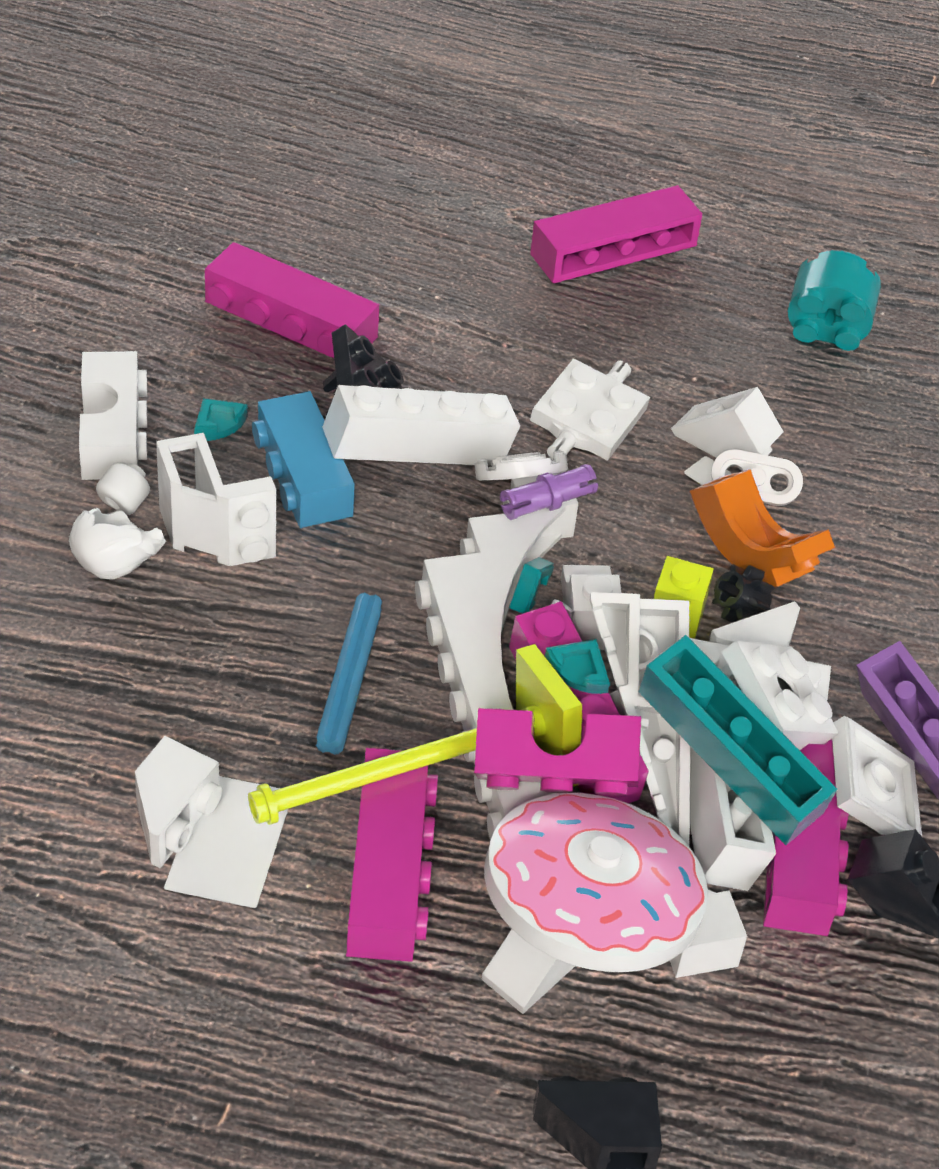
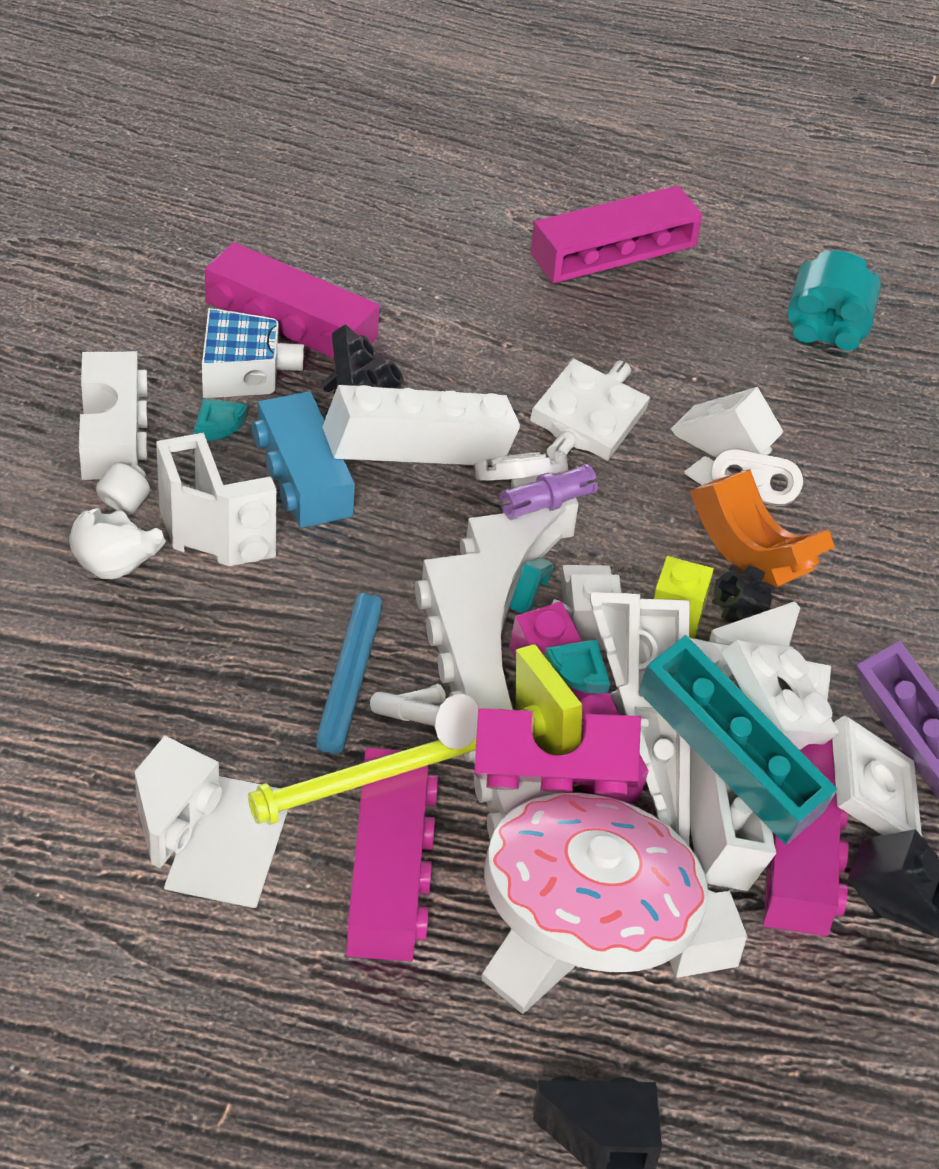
none -> white torso [202,308,304,398]
none -> white piece [370,684,479,749]

